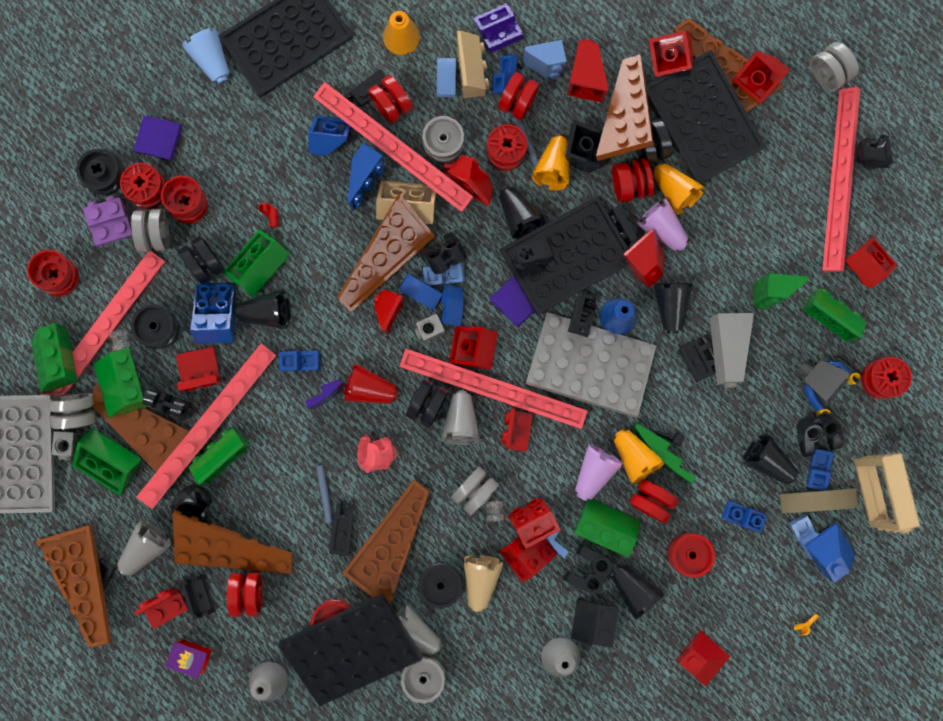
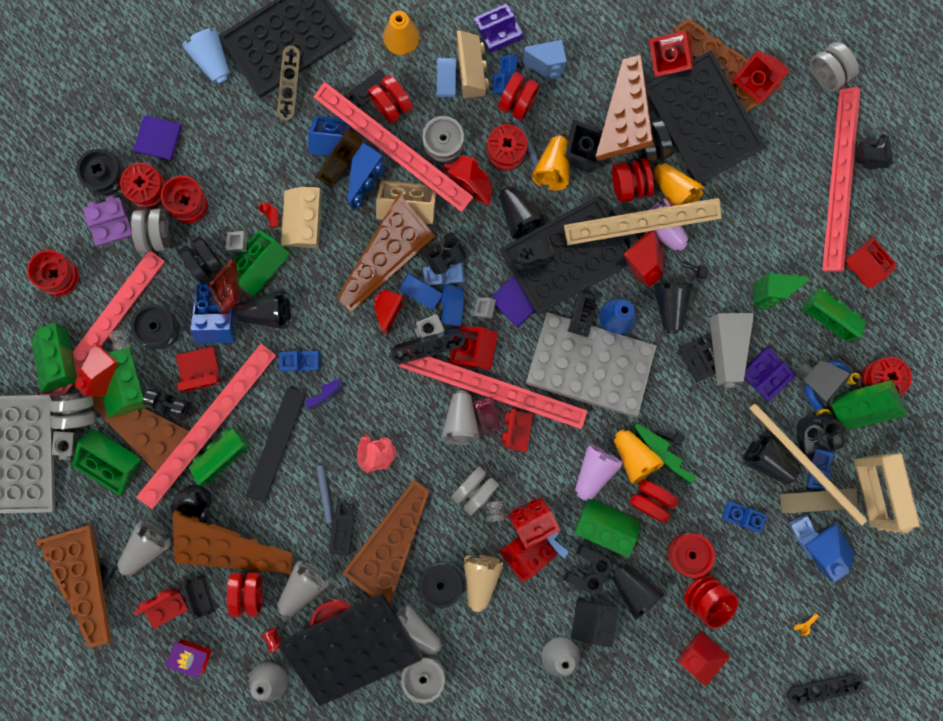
red cone [343,364,398,404] -> none
black wheel [405,378,449,429] -> none
red slope [567,39,608,103] -> none
none -> red slope [75,343,118,396]
none -> clear red wing [208,260,239,314]
none -> light grey plate [226,231,248,253]
none -> black tile [246,387,306,503]
none -> red bush [261,627,281,653]
none -> dark tan beam [277,46,300,121]
none -> light grey cone [277,561,329,617]
none -> tan slope [281,187,322,248]
none -> dark brown slope [315,128,363,187]
none -> black beam [391,329,465,364]
none -> light grey plate [473,297,496,319]
none -> clear pink slope [474,396,502,435]
none -> tan tile [564,198,722,245]
none -> black hand [682,262,708,279]
none -> red wheel [684,574,738,629]
none -> dark purple slope [744,347,795,402]
none -> tan tile [749,404,867,526]
none -> black beam [787,674,864,705]
none -> green slope [831,380,907,430]

